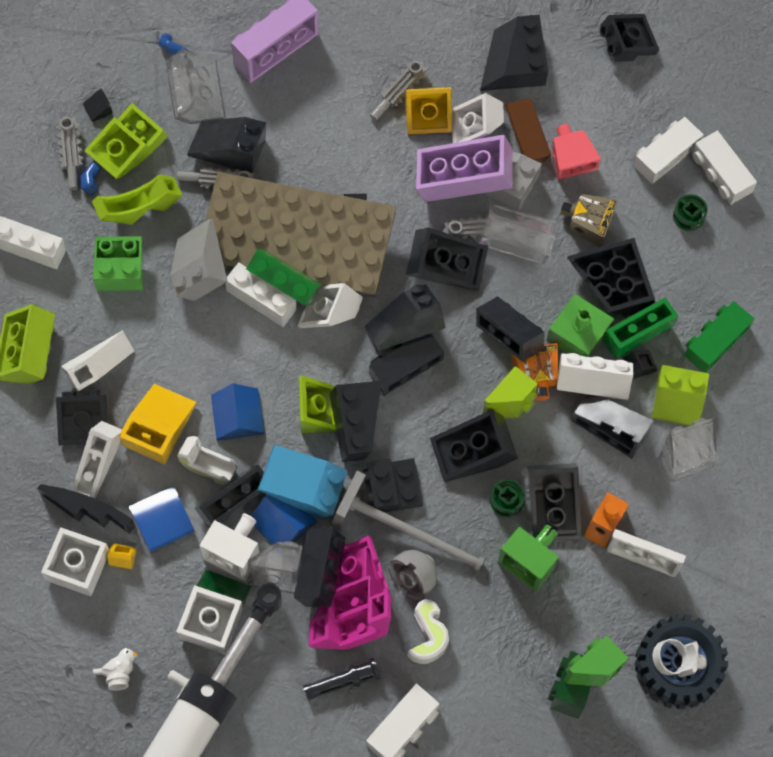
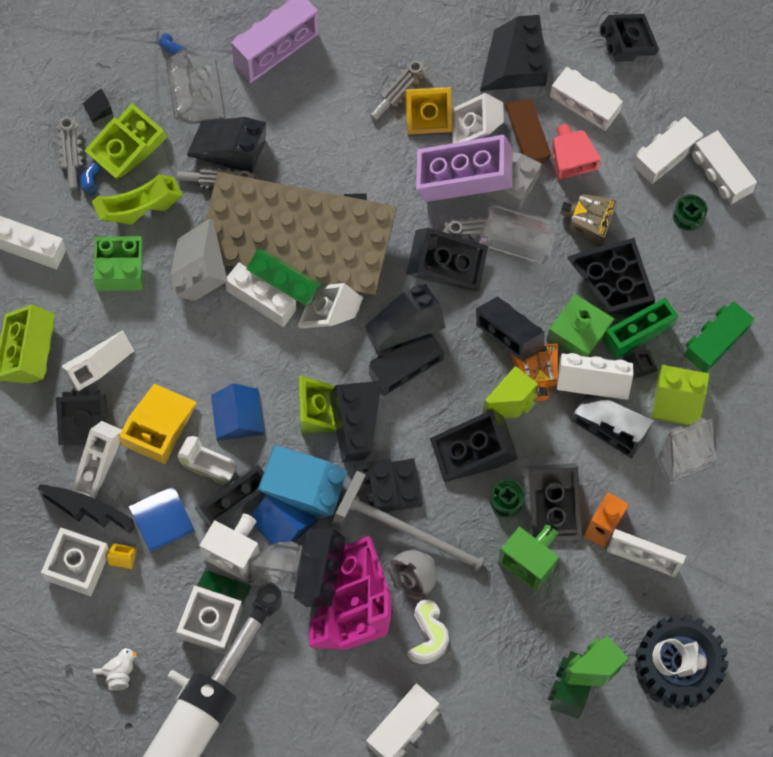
black pin [303,658,381,701] -> none
none -> white brick [550,67,623,131]

